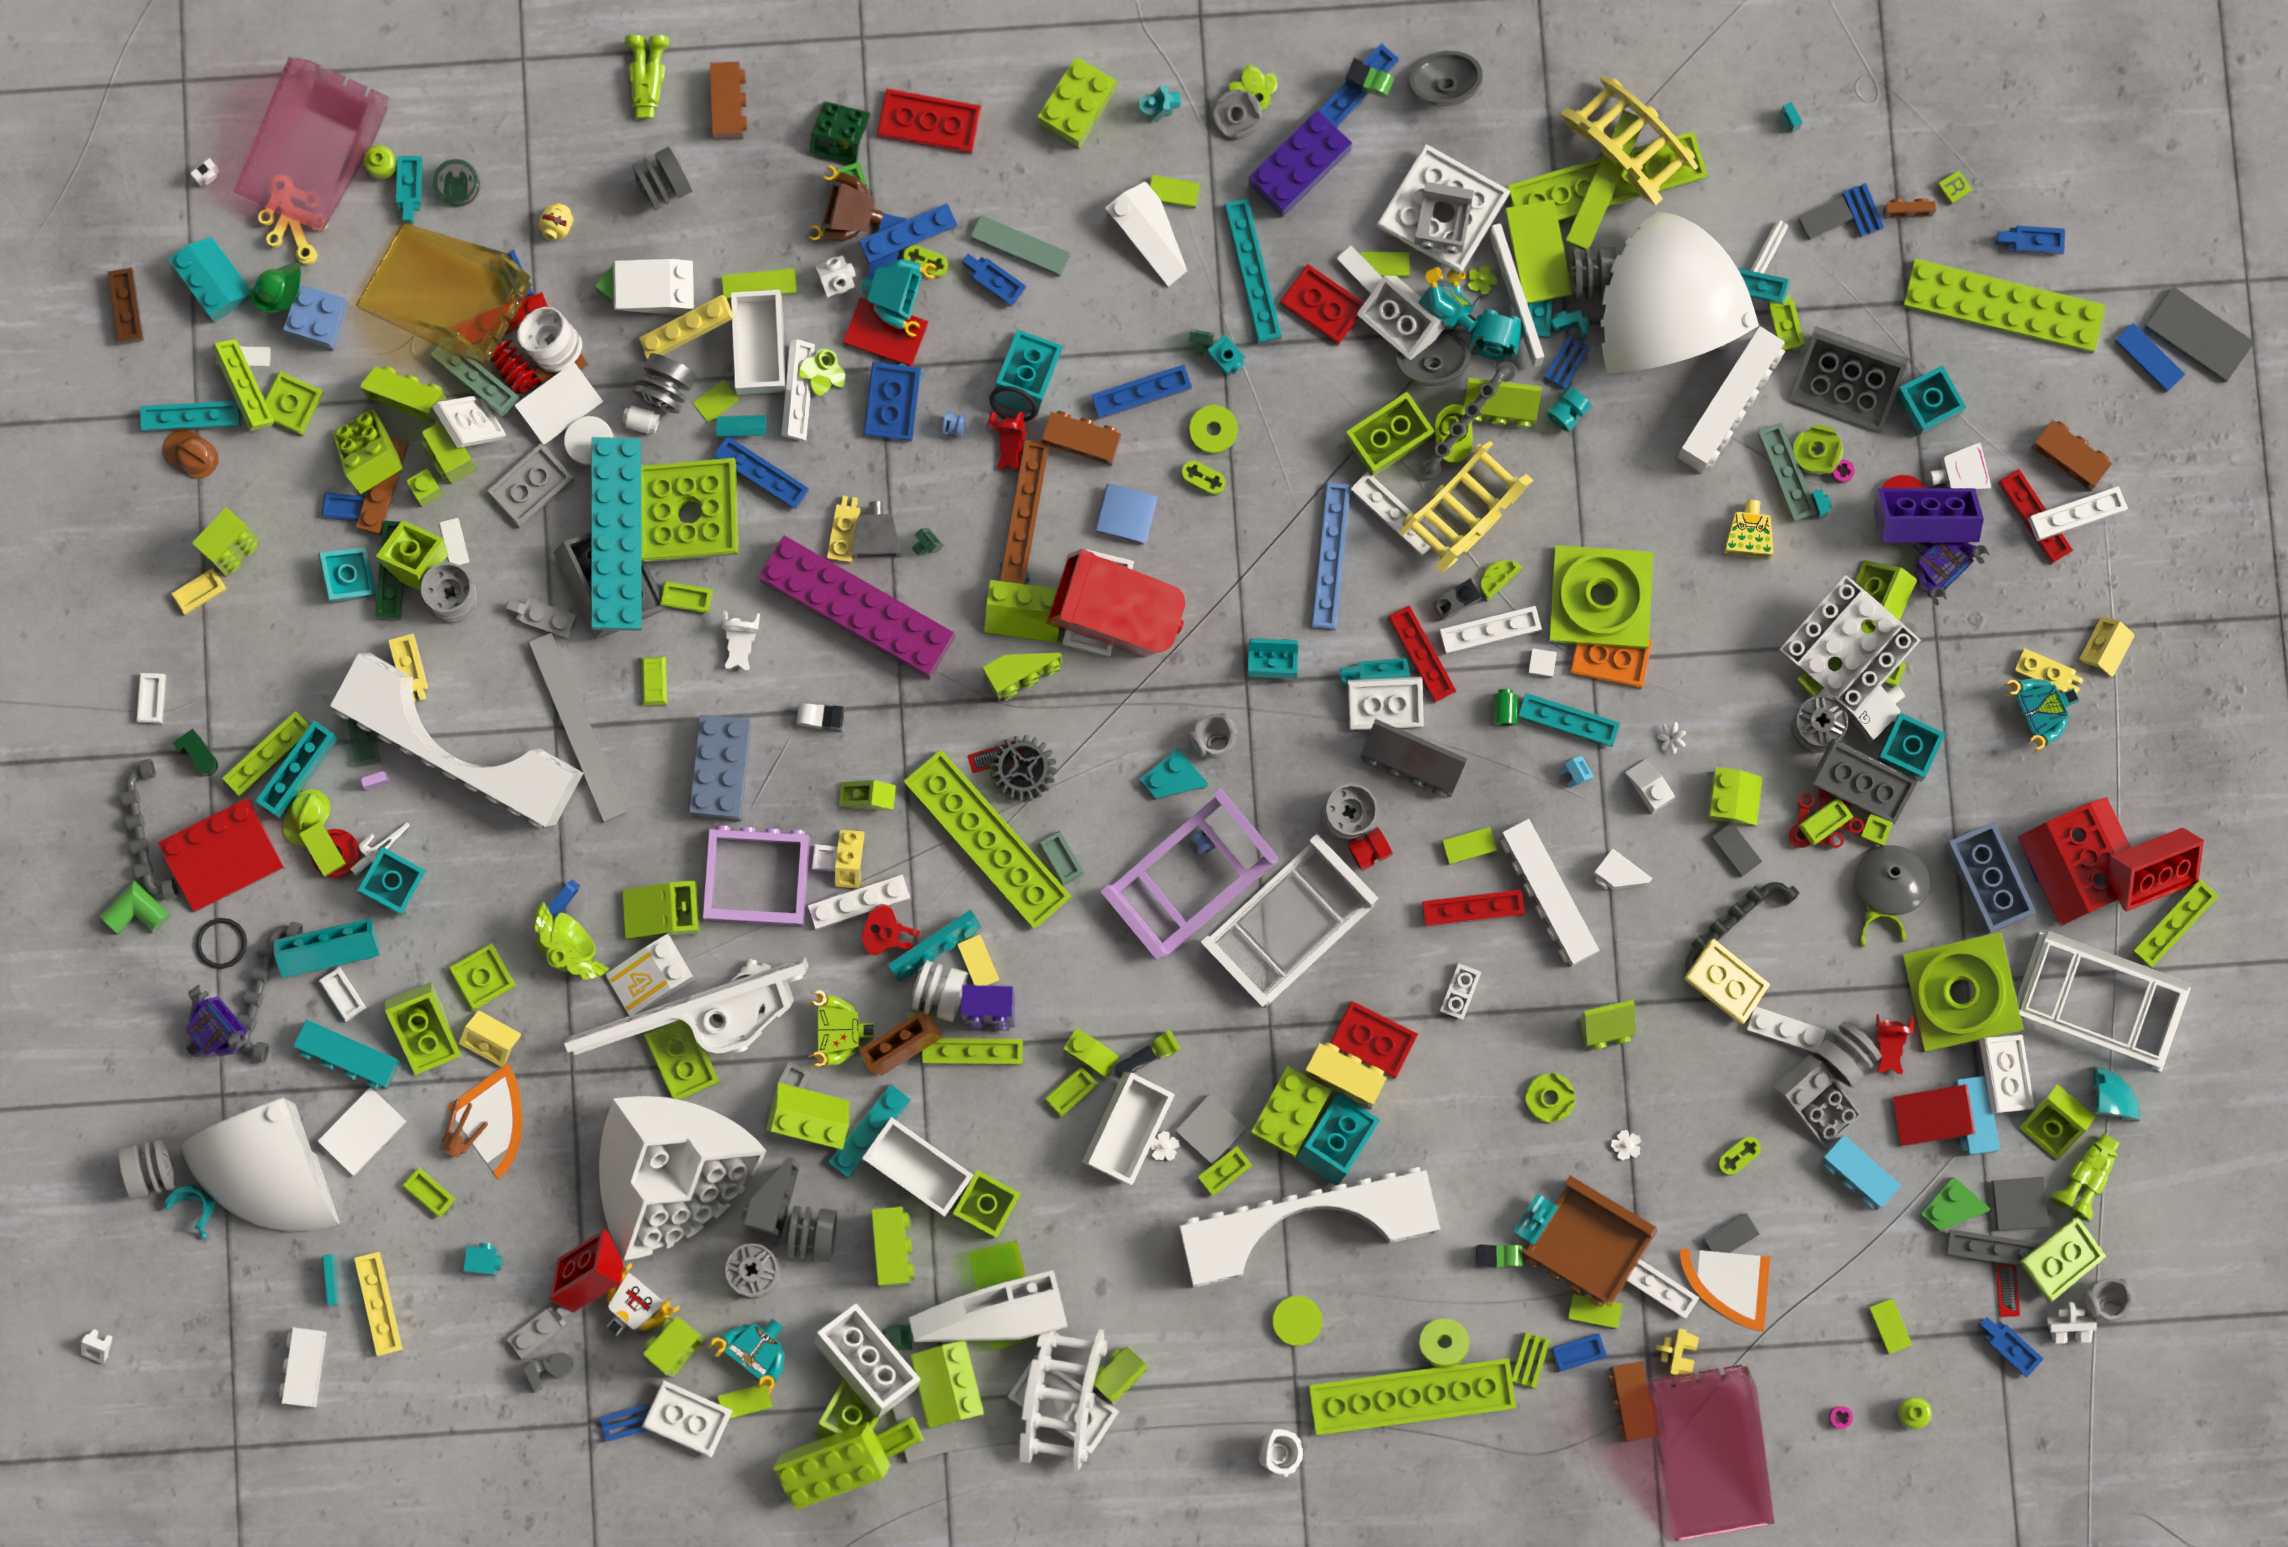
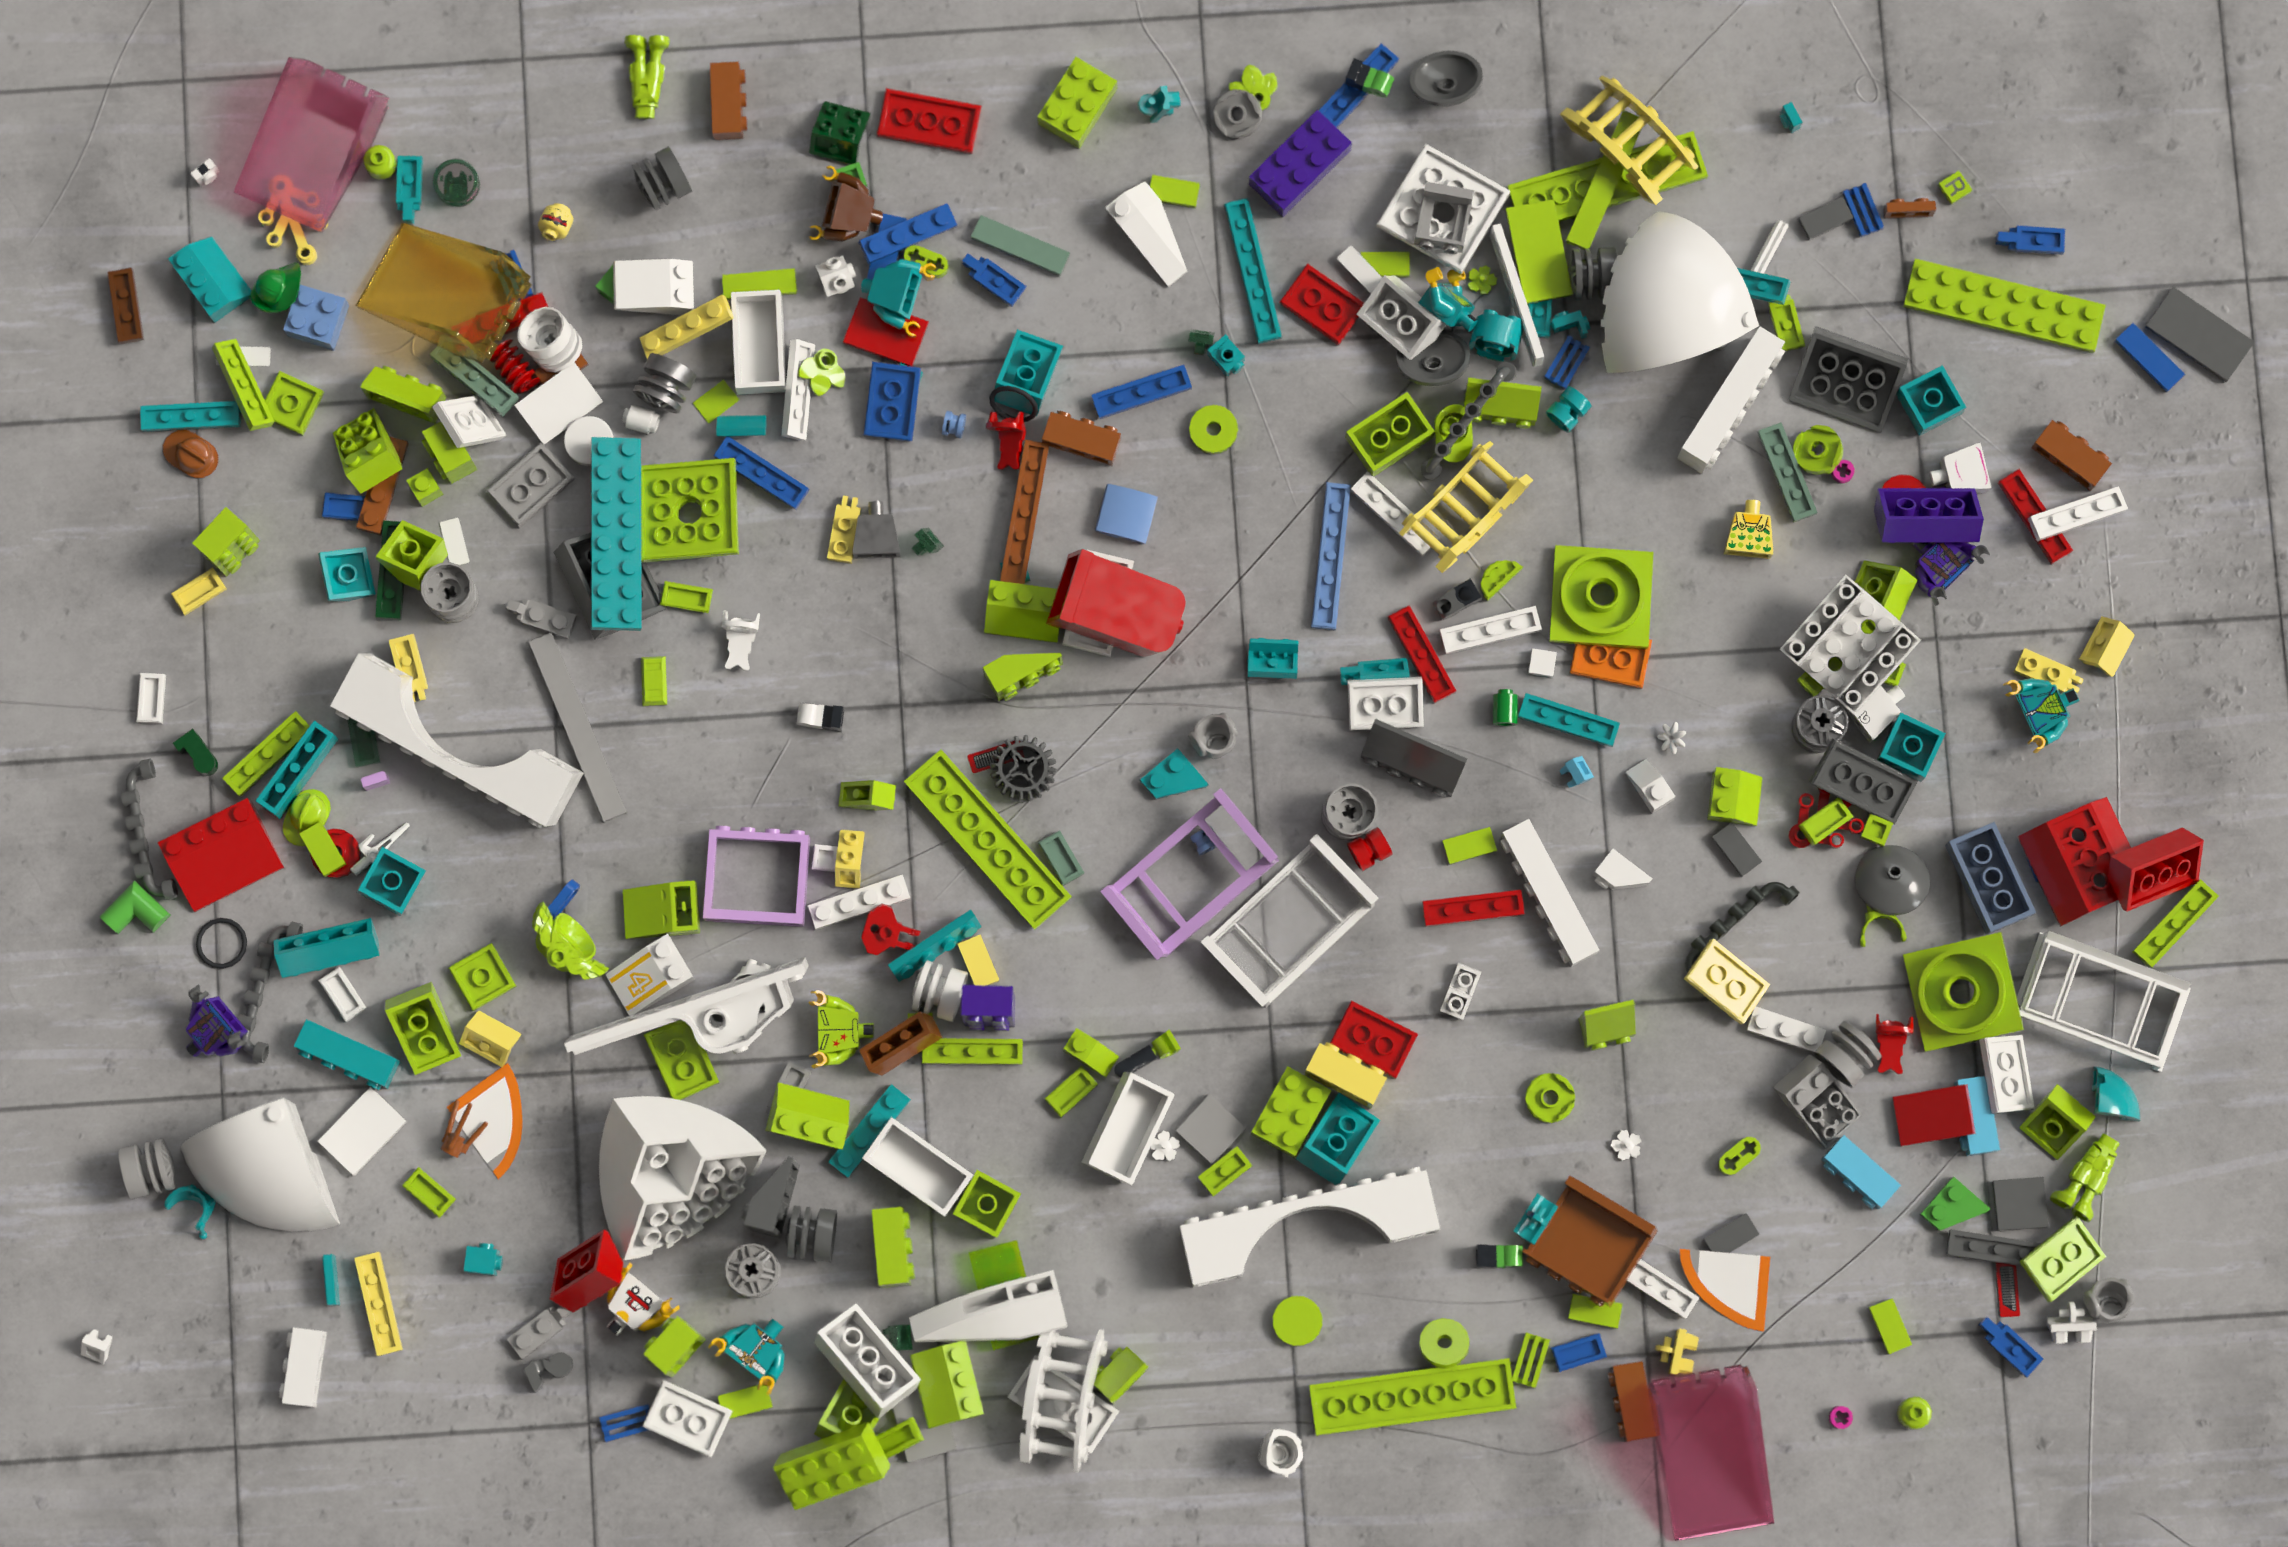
sand blue brick [690,714,752,821] -> none
magenta brick [759,535,955,679] -> none
lime beam [1182,461,1226,496] -> none
teal plate [1811,489,1832,519] -> none

